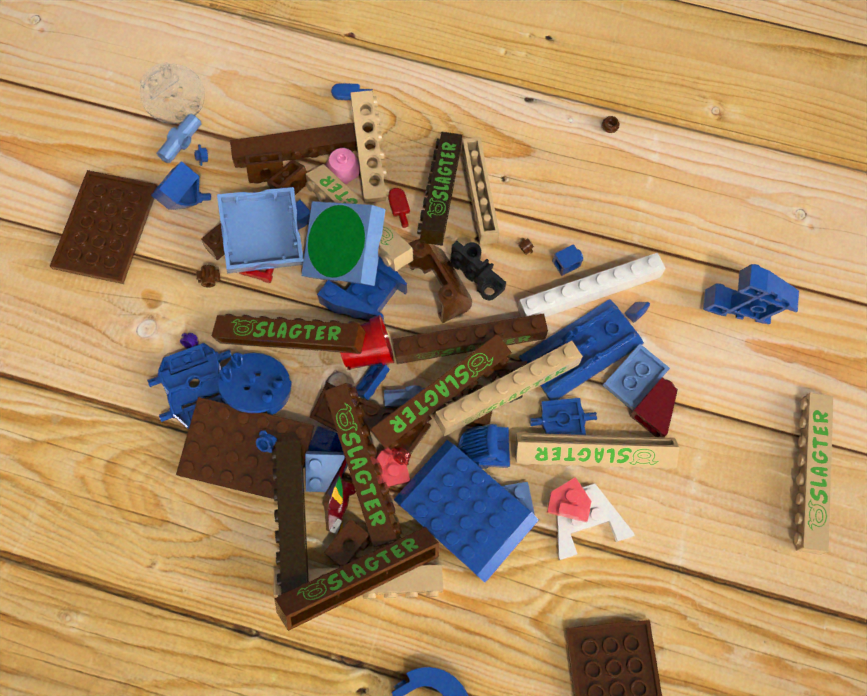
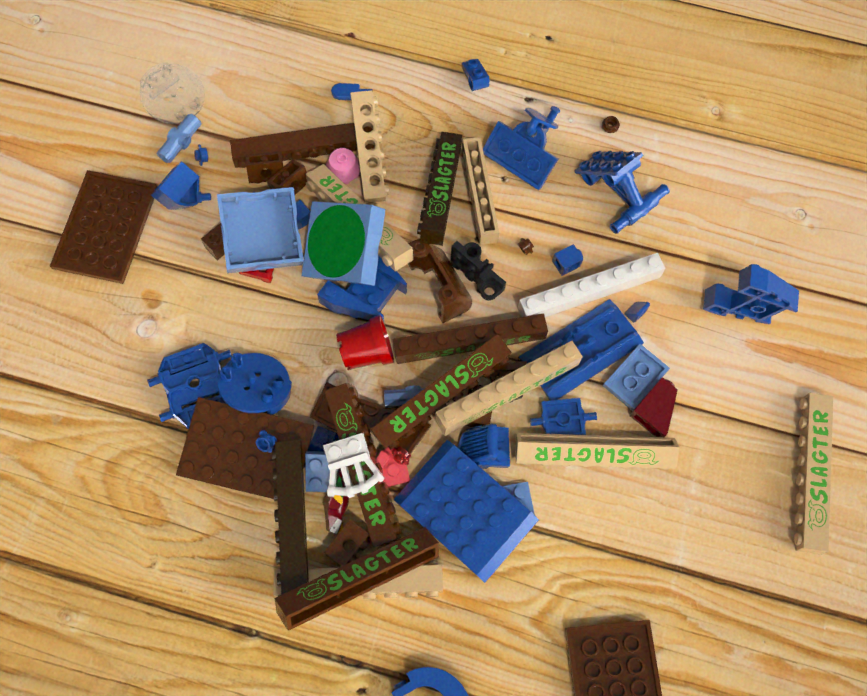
dark purple plate [180,332,199,349] -> none
reddish brown gear [196,265,220,288] -> none
reddish brown brick [211,314,366,354] -> none
blue plate [356,363,390,400] -> none
red piece [388,188,410,228] -> none
coral plate [547,477,592,523] -> none
white wing [557,484,635,561] -> none
none -> white plate [323,433,385,498]
none -> blue plate [462,59,490,91]
none -> blue plate [483,106,560,190]
none -> blue plate [574,151,670,234]

